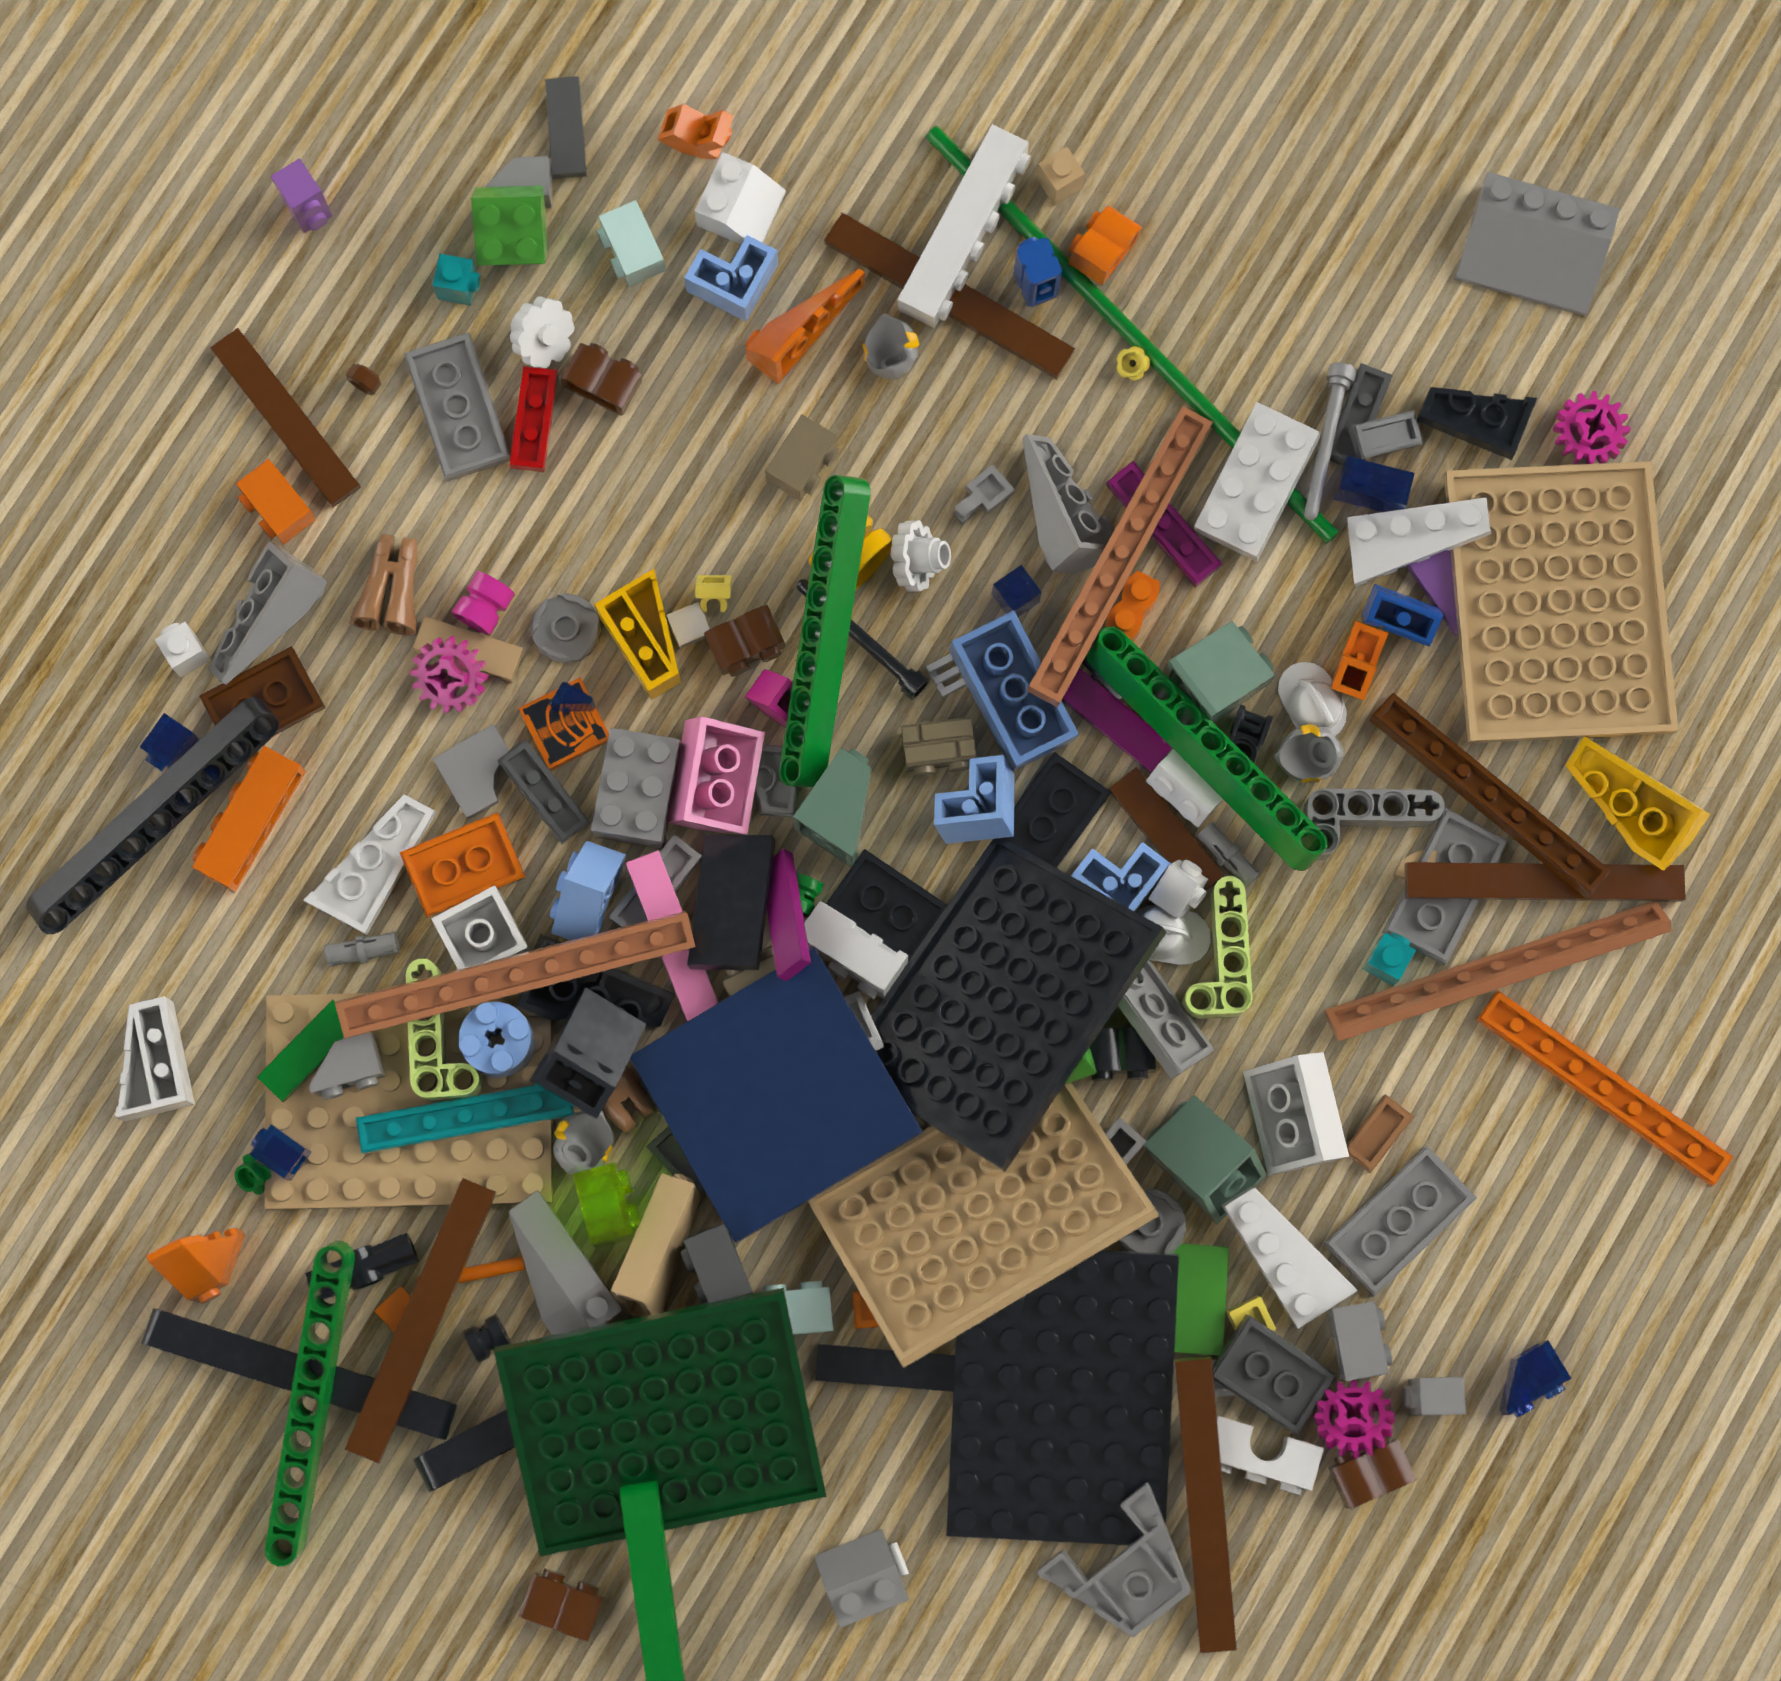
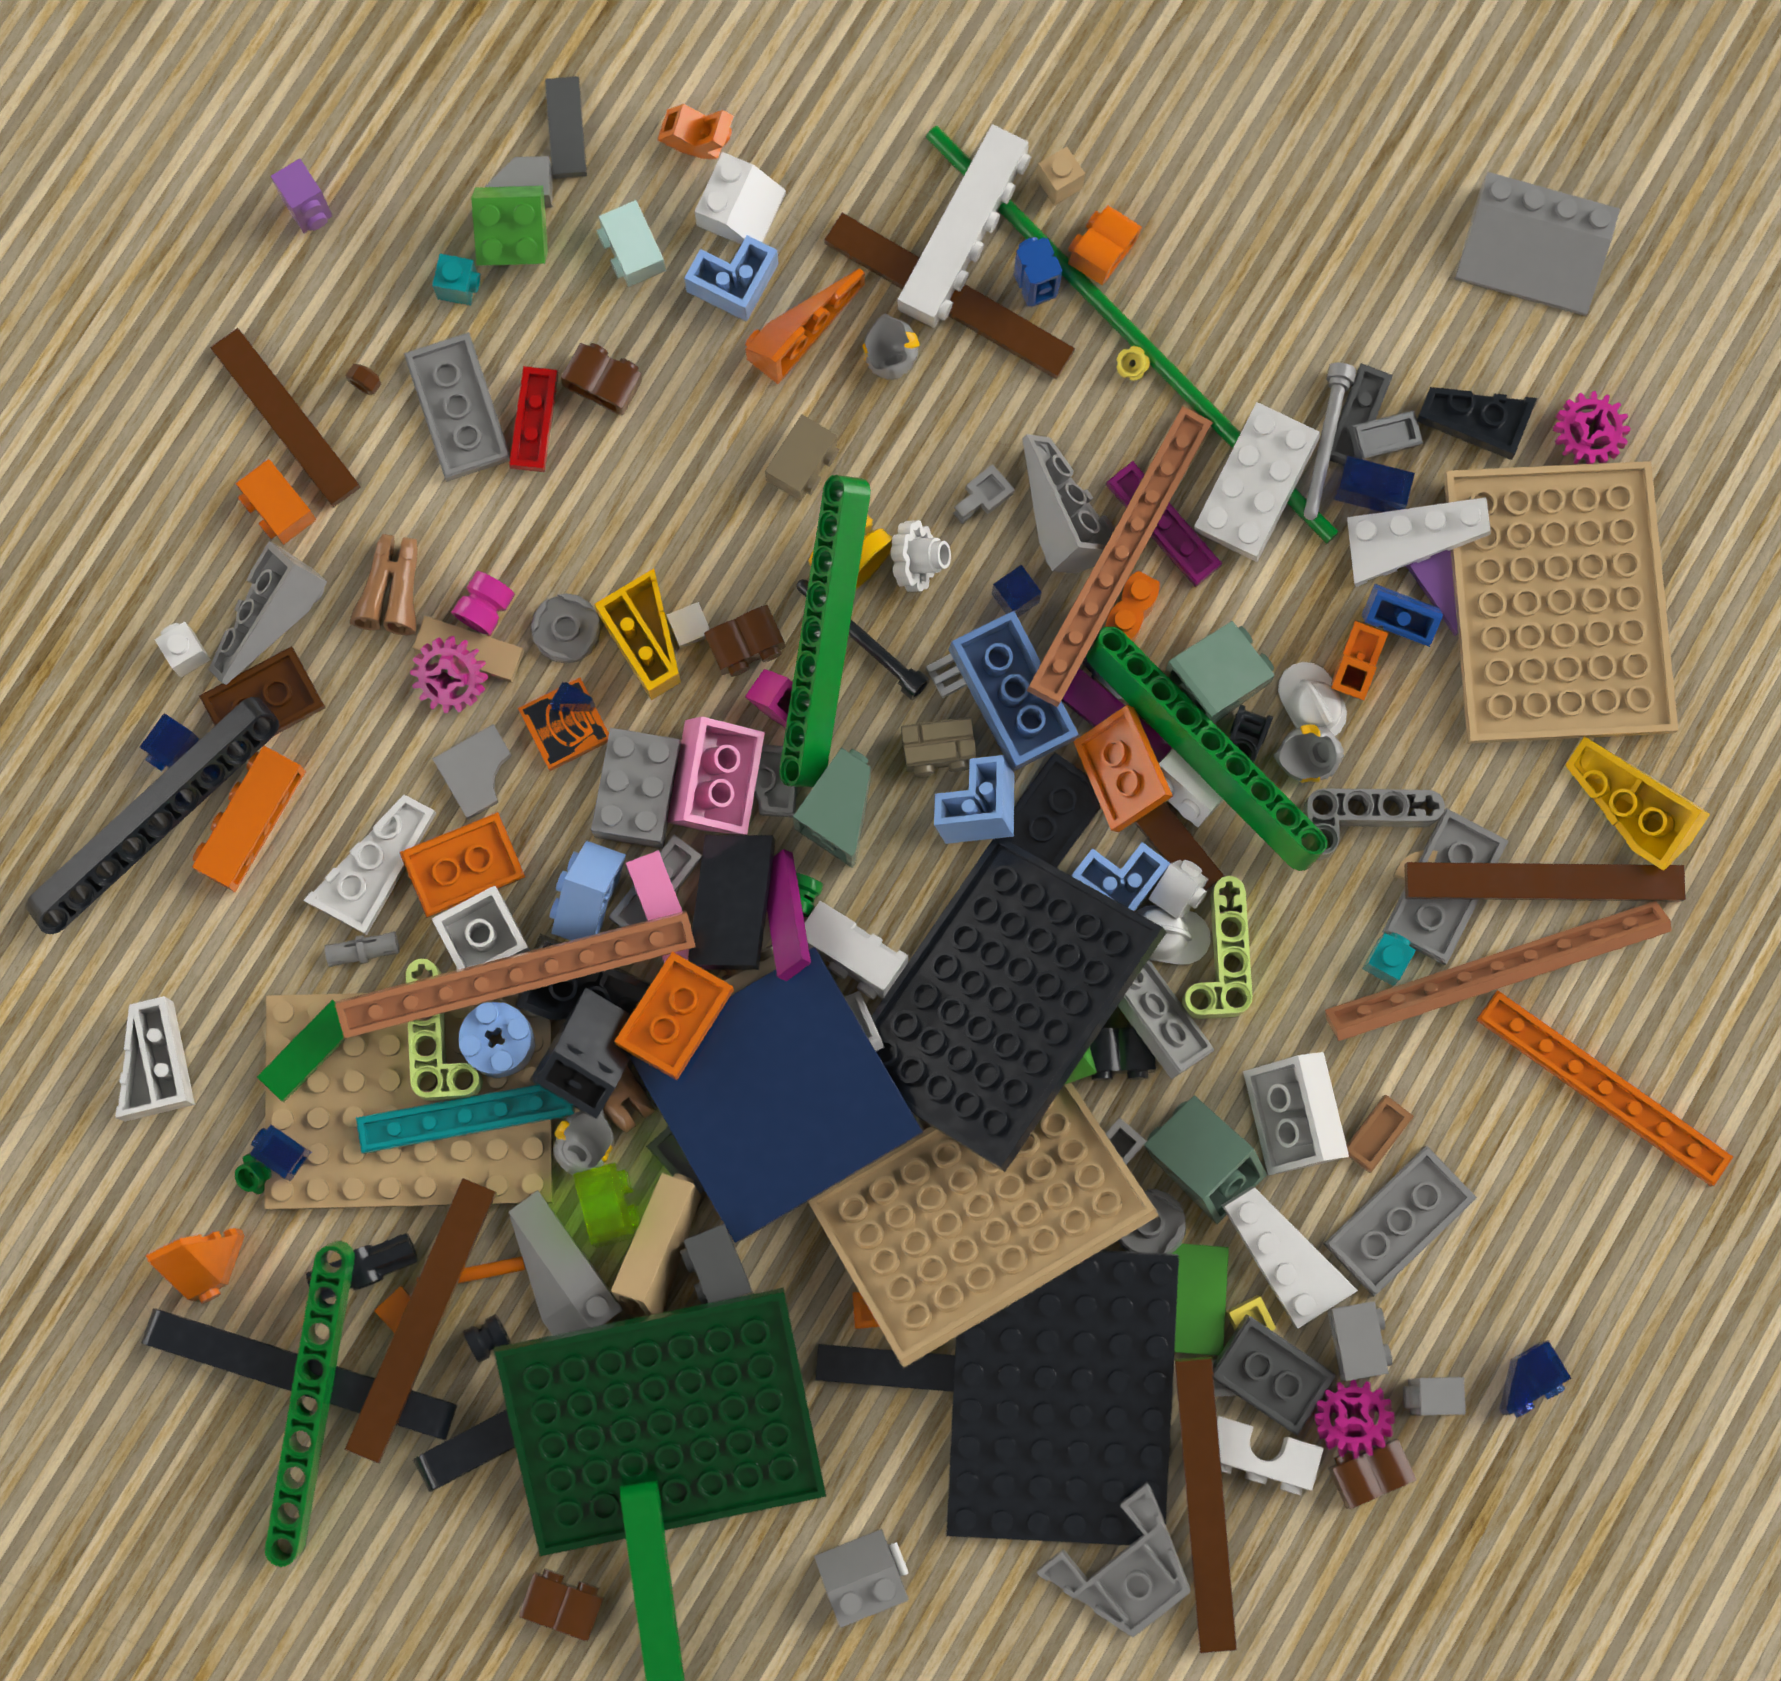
light grey slope [309,1032,386,1100] -> none
dark grey tile [497,739,590,845] -> none
white plant [510,296,574,368] -> none
light yellow tile [695,575,732,612] -> none
light aqua brick [764,1281,834,1335] -> none
black tile [826,849,947,962] -> none
light grey pin [1197,822,1261,888] -> none
reddish brown tile [1369,693,1612,900] -> none
none -> orange plate [614,952,734,1080]
none -> orange plate [1073,705,1173,833]

